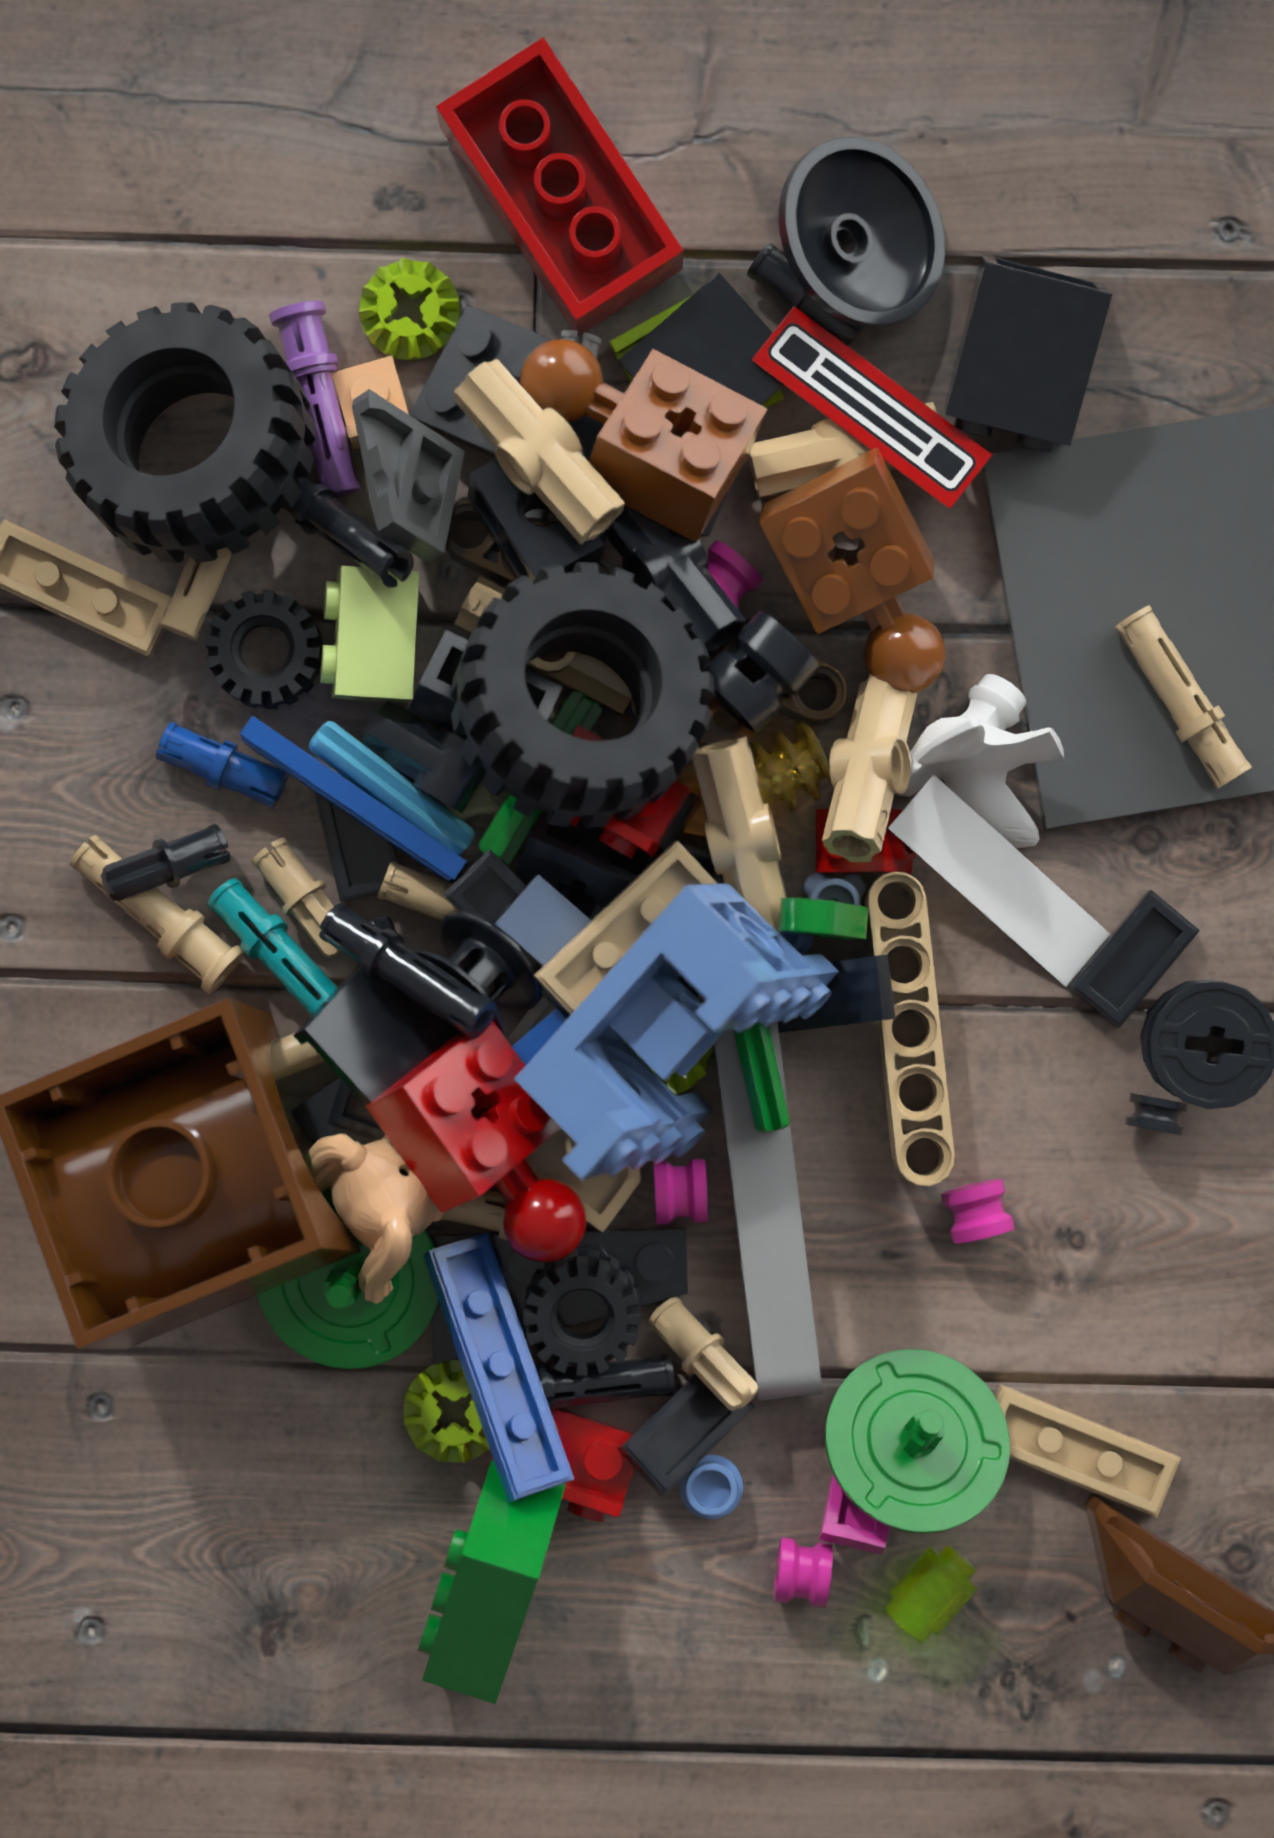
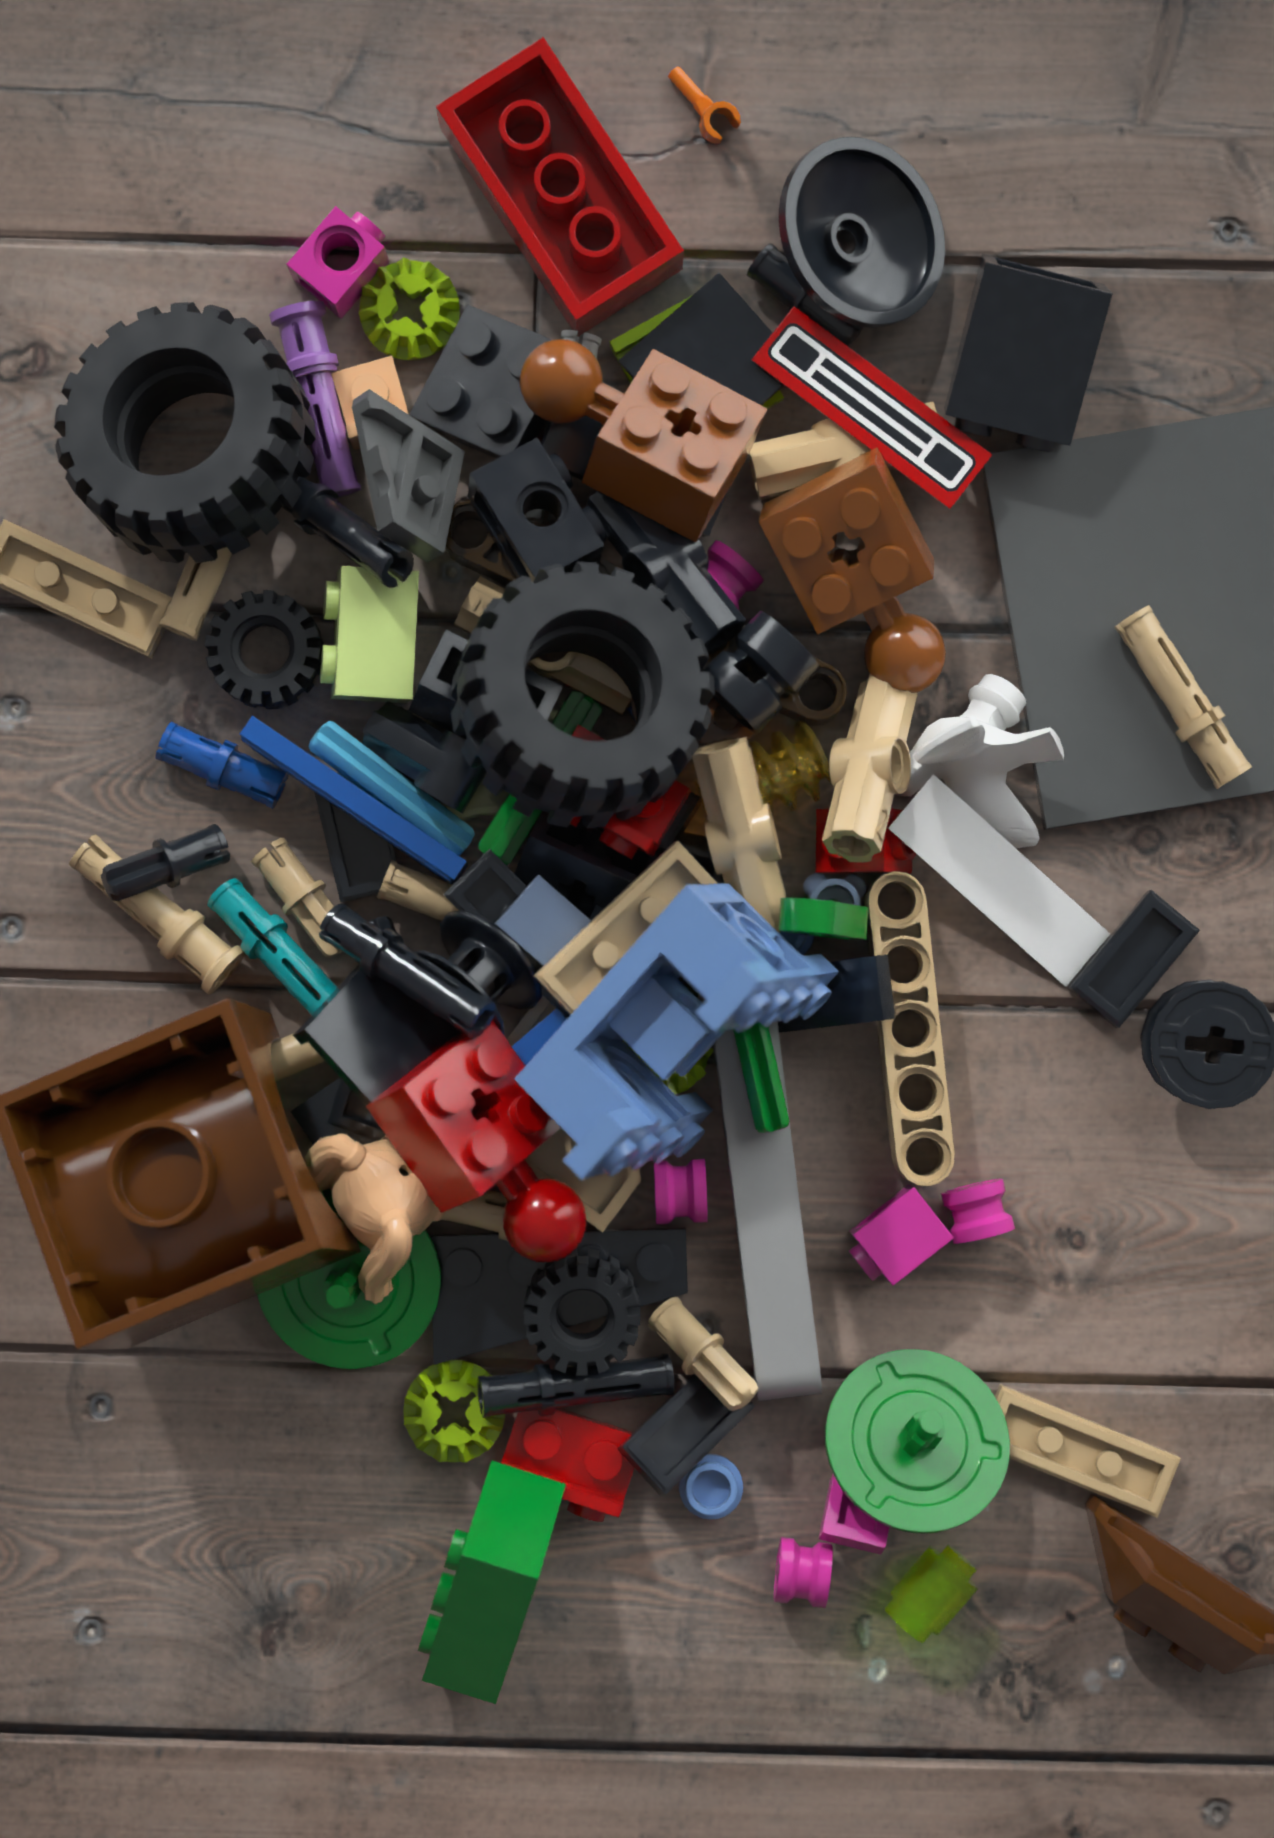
tile [423,1232,574,1503] -> none
tan piece [453,359,625,544] -> none
black bush [1125,1093,1188,1135] -> none
none -> dark pink brick [286,206,389,319]
none -> orange hand [668,66,741,144]
none -> dark pink brick [849,1184,954,1286]

